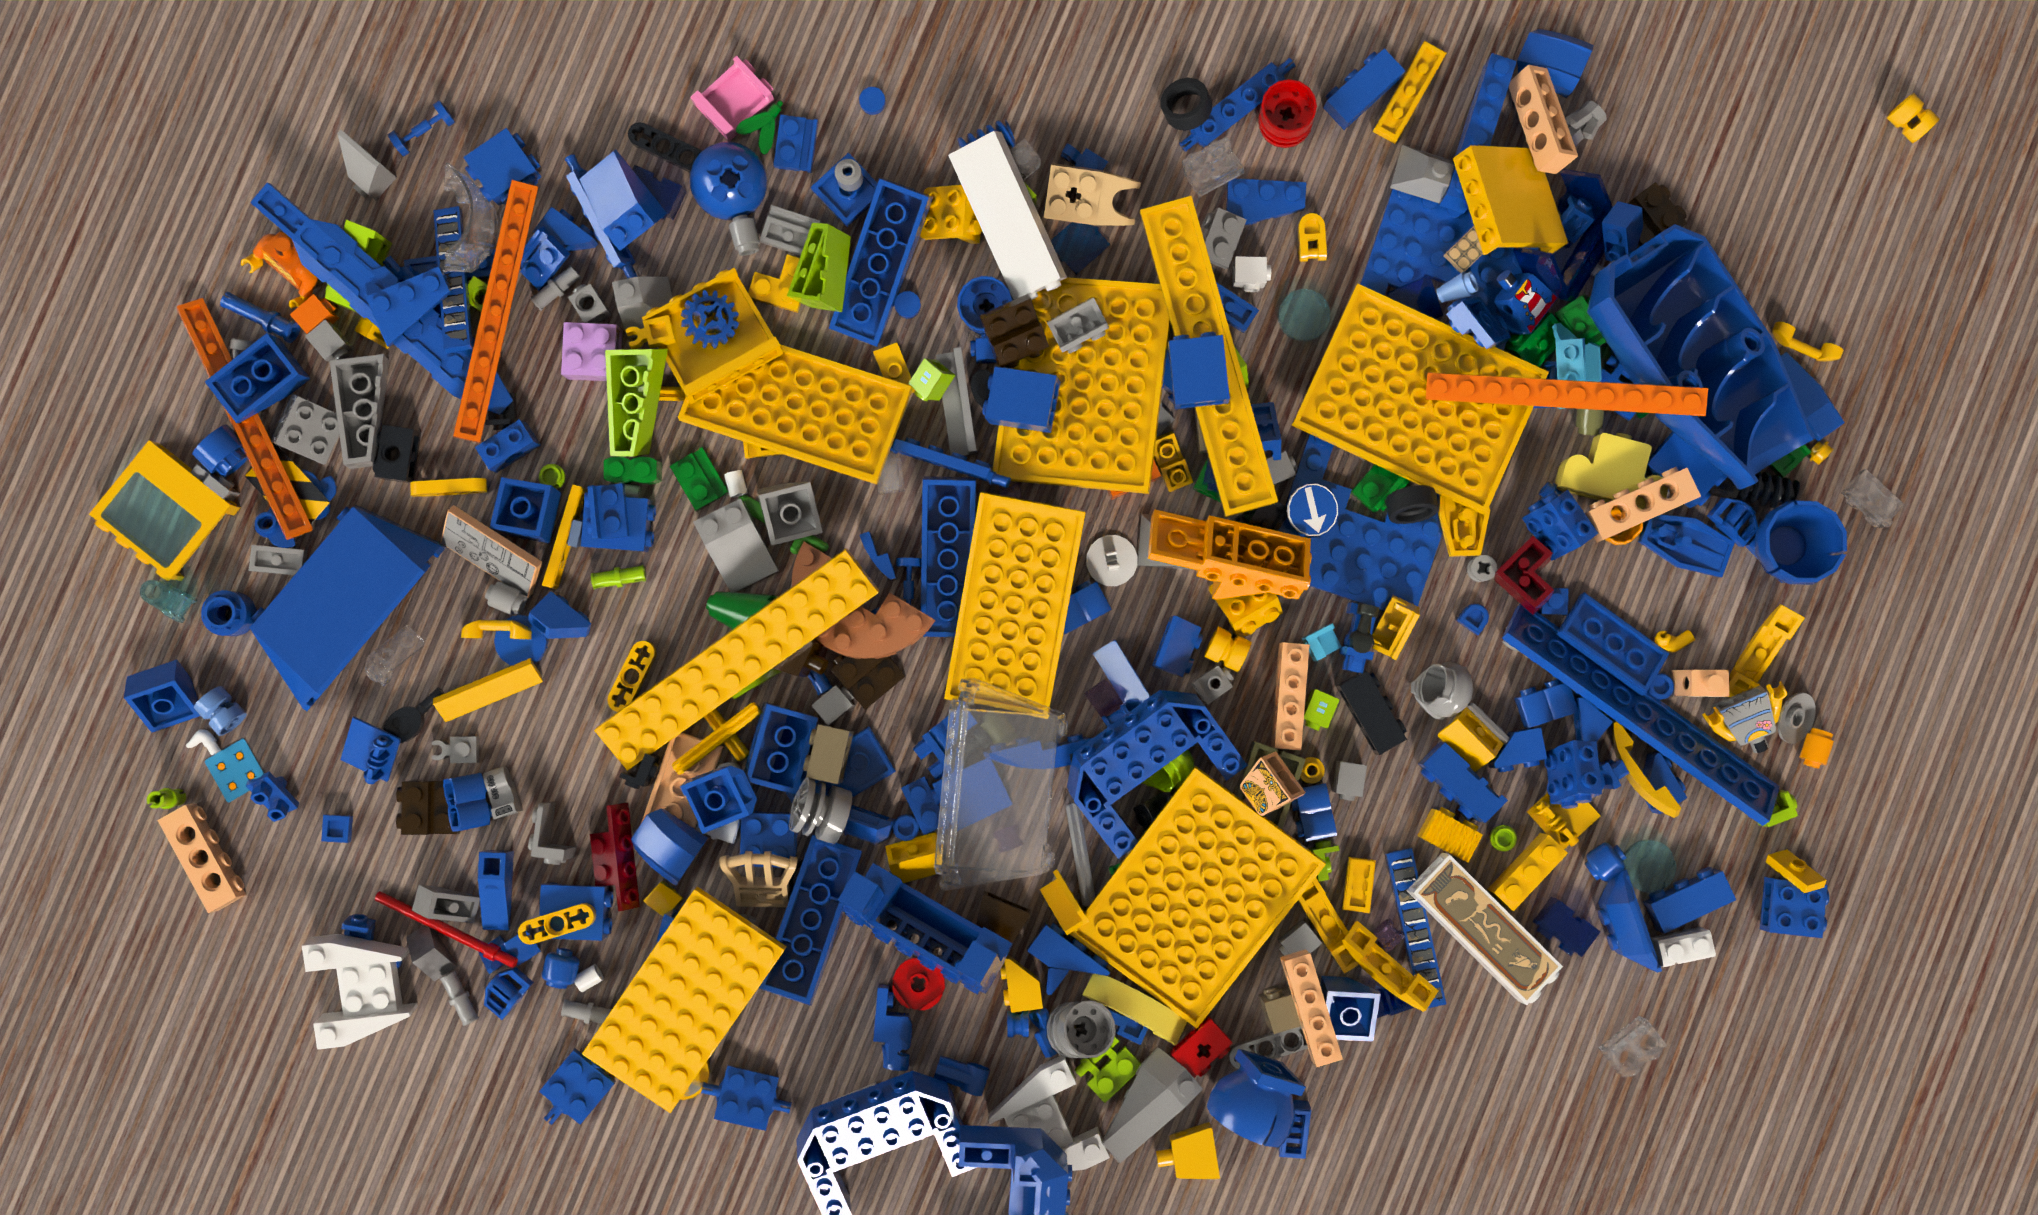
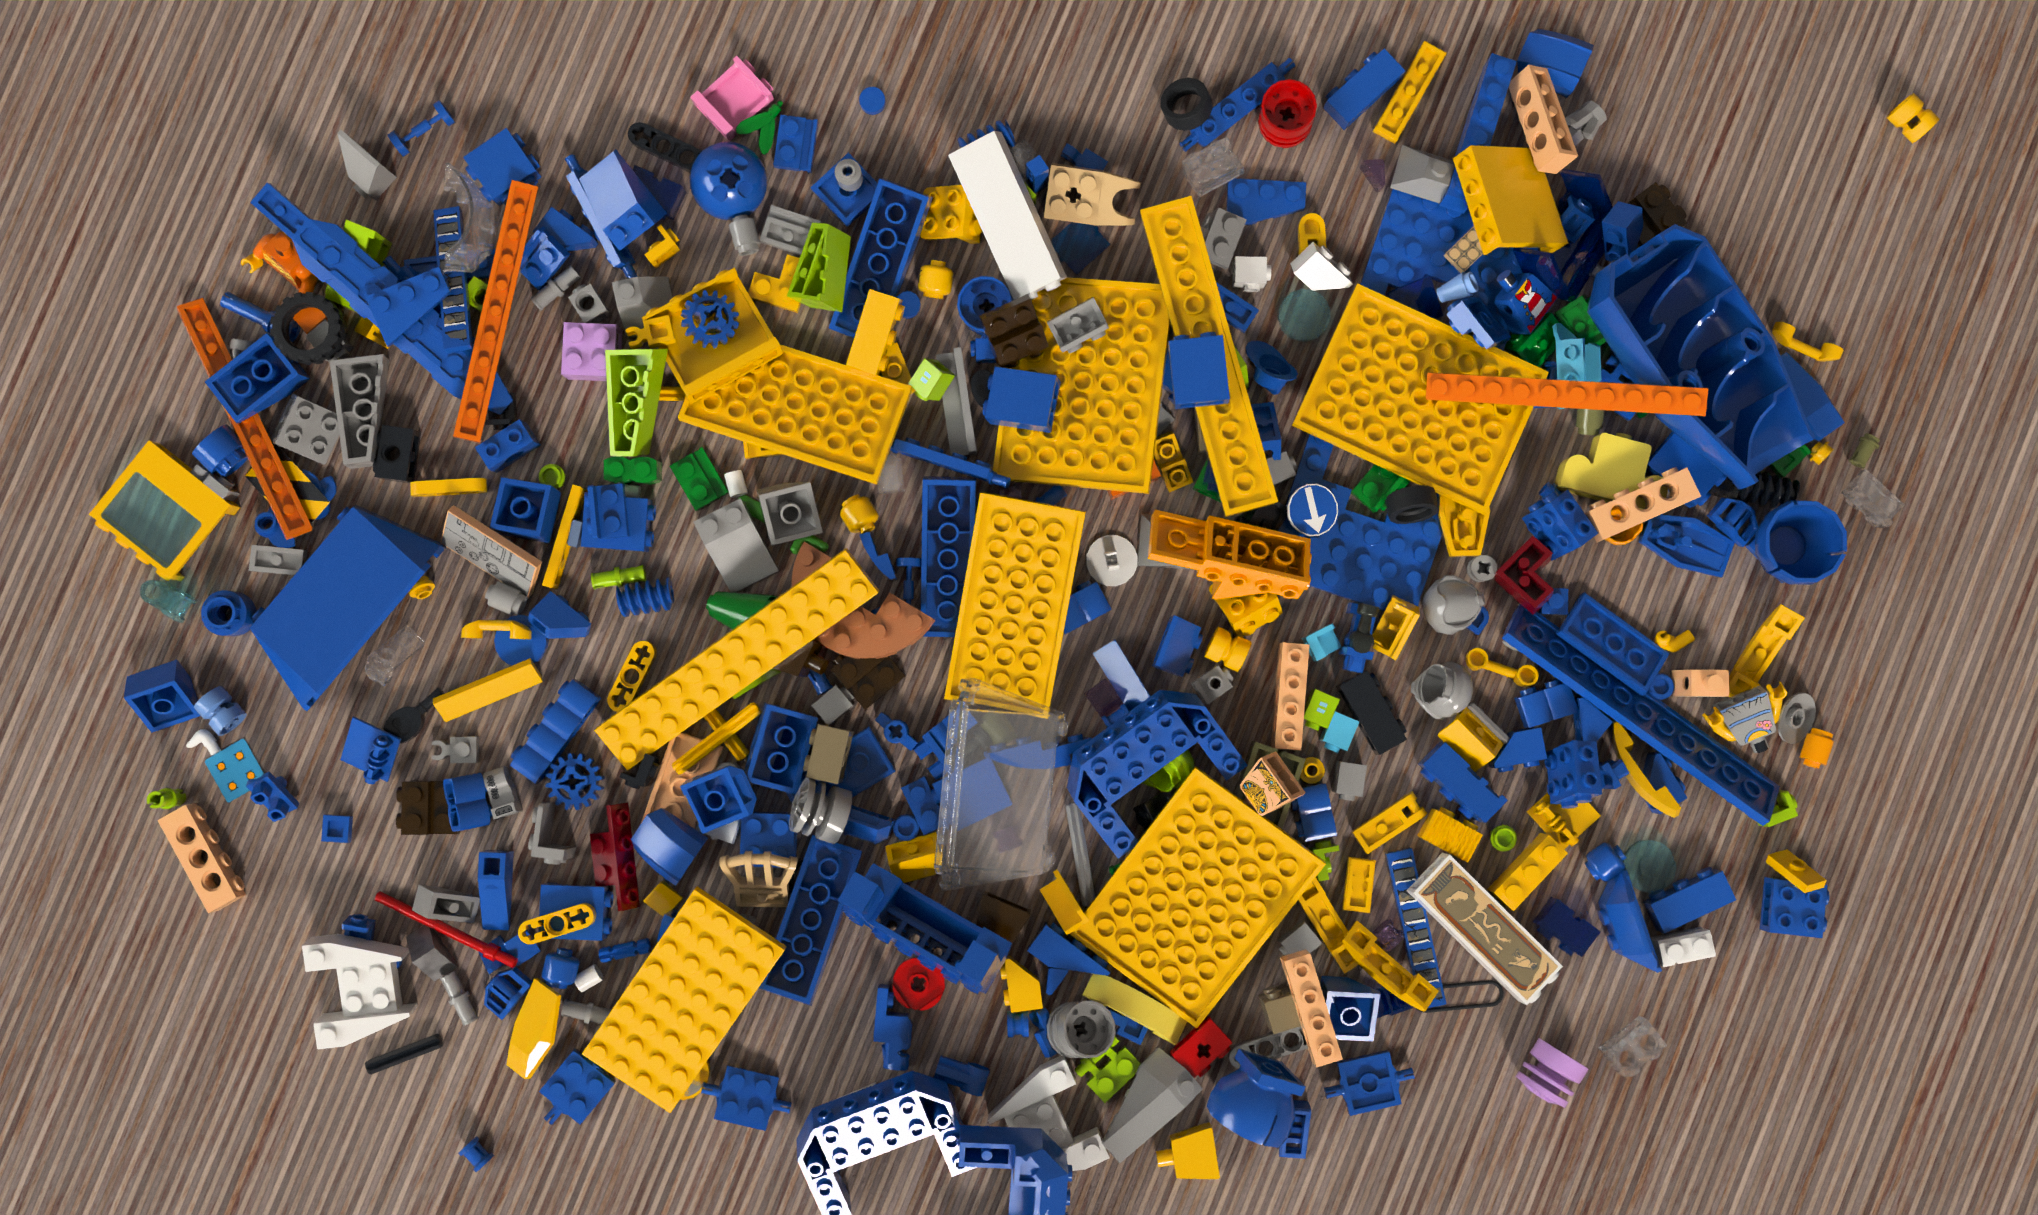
none -> black tyre [270,292,347,365]
none -> black axle [365,1034,443,1074]
none -> yellow plate [408,576,435,599]
none -> blue bush [458,1136,494,1172]
none -> yellow piece [506,978,561,1079]
none -> blue brick [510,679,602,784]
none -> blue gear [545,753,605,810]
none -> blue axle [599,938,651,963]
none -> blue piece [616,577,674,617]
none -> yellow bracket [644,224,681,269]
none -> yellow head [840,494,879,534]
none -> yellow brick [846,289,905,375]
none -> blue piece [875,712,918,751]
none -> yellow head [918,260,954,299]
none -> blue piece [1026,155,1049,194]
none -> blue pin [1035,485,1067,505]
none -> blue piece [1245,341,1298,395]
none -> white slope [1290,242,1353,290]
none -> medium azure brick [1319,711,1359,753]
none -> blue plate [1324,1050,1415,1116]
none -> yellow plate [1351,791,1427,854]
none -> clear purple slope [1360,159,1385,192]
none -> black piece [1416,980,1504,1013]
none -> light grey helmet [1423,575,1485,635]
none -> yellow bar [1465,648,1538,687]
none -> lavender wheel [1515,1038,1589,1108]
none -> olive pin [1849,433,1880,469]

